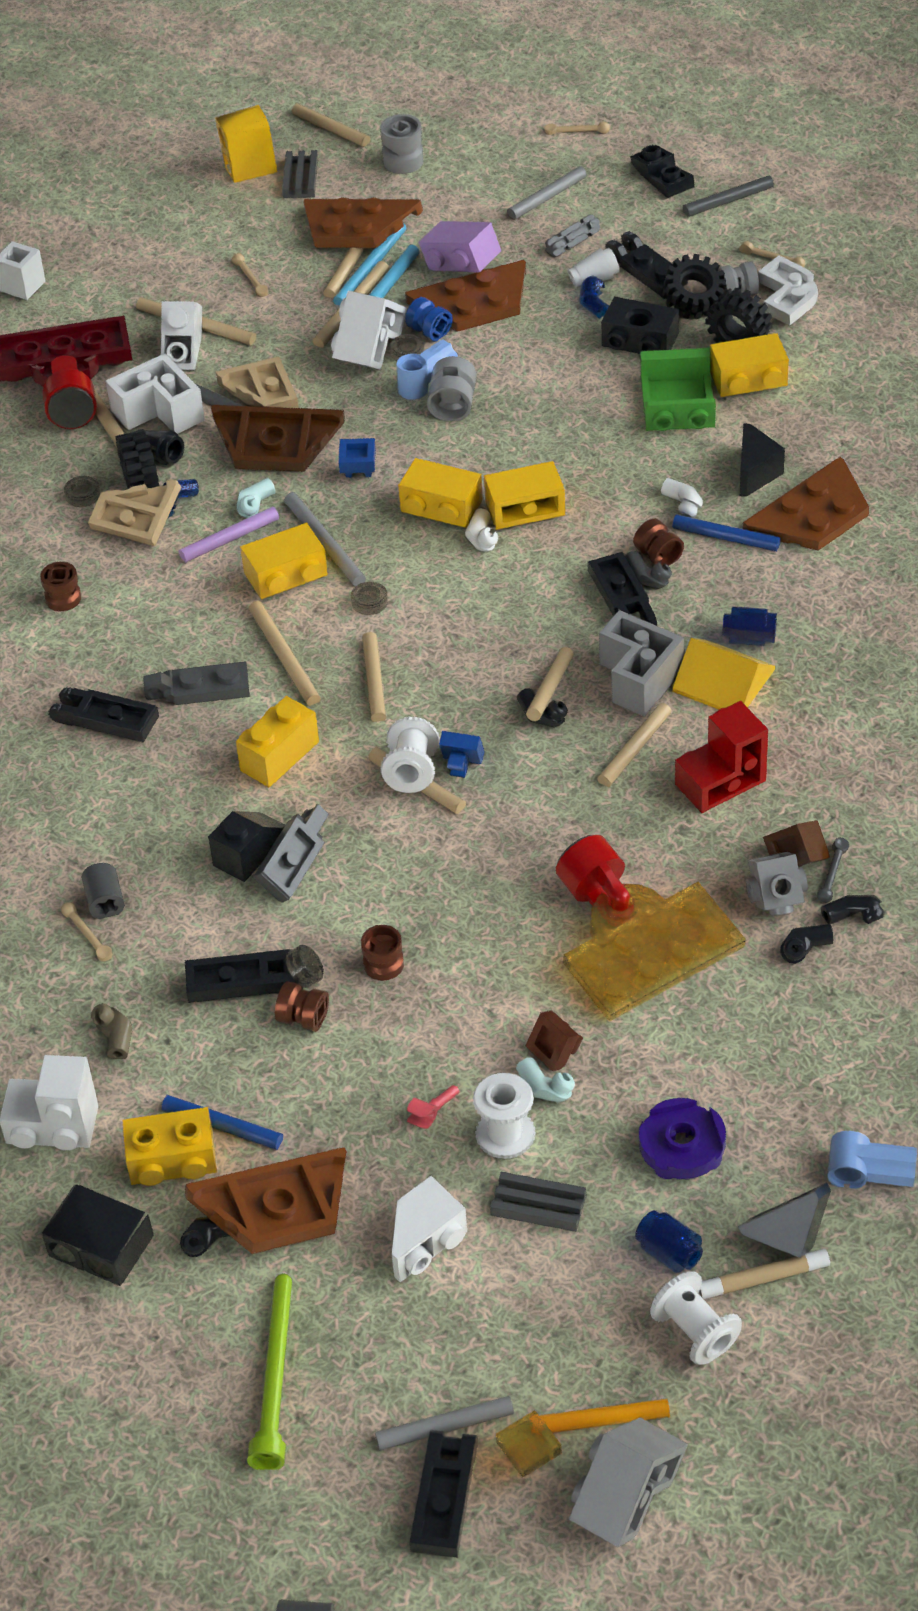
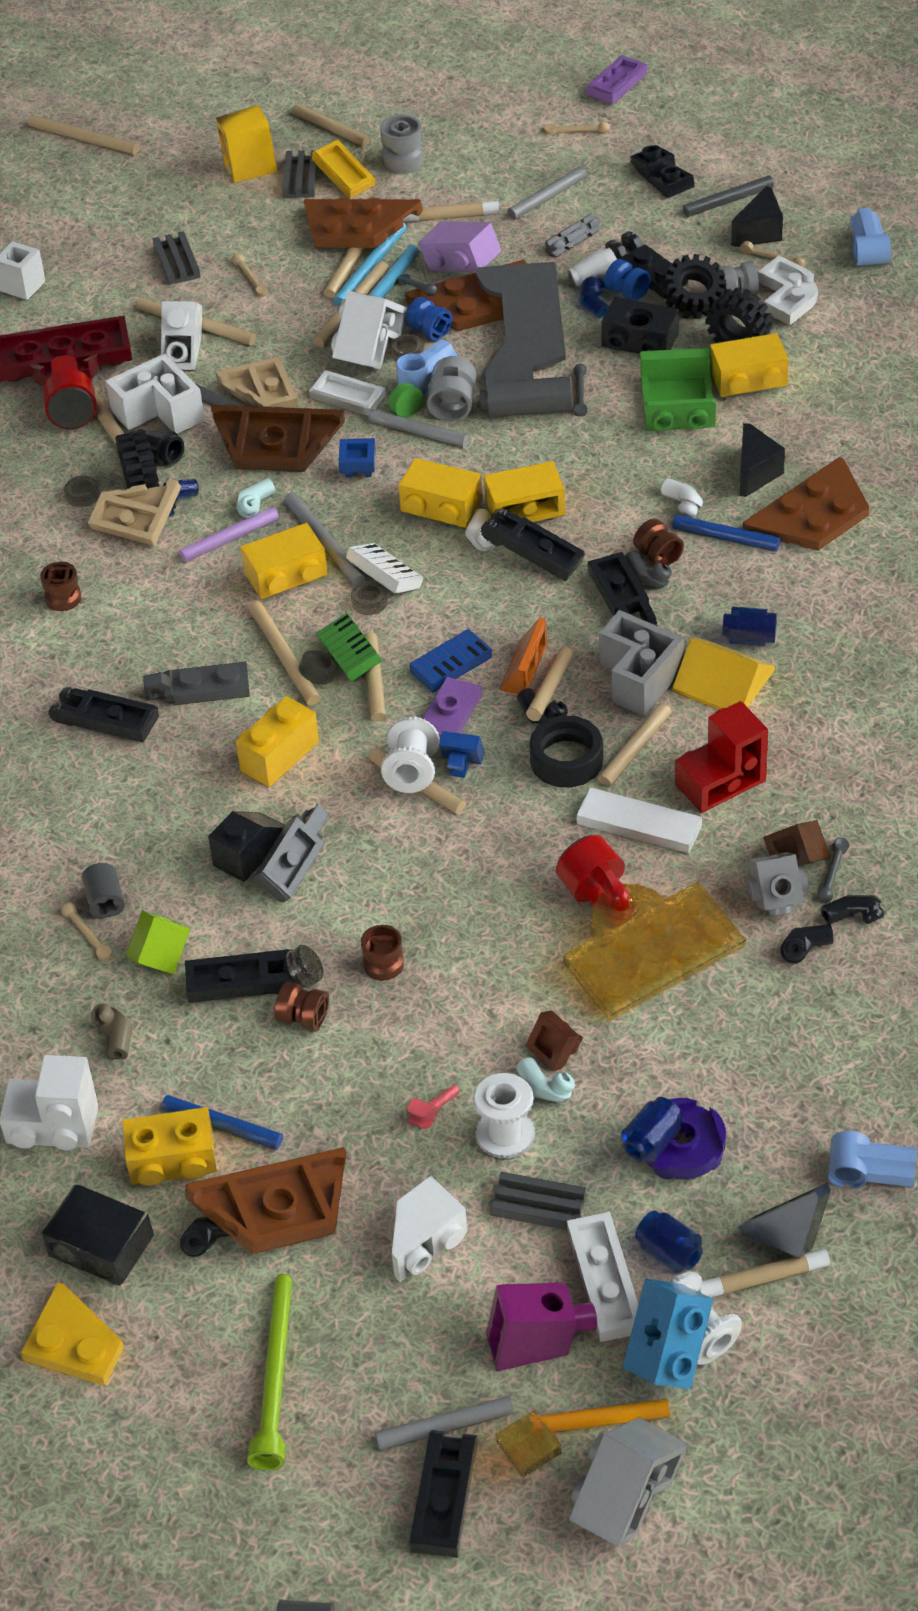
none -> yellow wing [21,1282,124,1386]
none -> tan bar [28,115,140,155]
none -> lime panel [126,910,191,974]
none -> dark grey tile [152,231,201,285]
none -> clear smoke tile [298,650,338,684]
none -> white tile [309,370,386,416]
none -> yellow tile [312,139,376,198]
none -> bright green tile [316,613,382,682]
none -> white tile [346,543,424,594]
none -> light grey bar [368,409,469,448]
none -> bright green tile [388,383,423,418]
none -> dark grey hinge [397,274,437,297]
none -> tan bar [403,201,499,222]
none -> blue tile [409,629,492,693]
none -> medium lavender plate [423,677,482,741]
none -> dark grey door [475,262,572,417]
none -> black hinge [480,508,585,581]
none -> magenta torso [486,1283,597,1372]
none -> orange slope [499,618,547,694]
none -> black tyre [529,715,603,788]
none -> white plate [567,1212,638,1342]
none -> dark grey hinge [573,363,587,417]
none -> white tile [577,787,702,854]
none -> medium lavender plate [587,55,647,105]
none -> blue wheel [604,259,651,301]
none -> clear blue brick [621,1097,683,1162]
none -> dark azure brick [623,1278,714,1389]
none -> black slope [731,186,783,247]
none -> light blue piece [850,208,891,266]

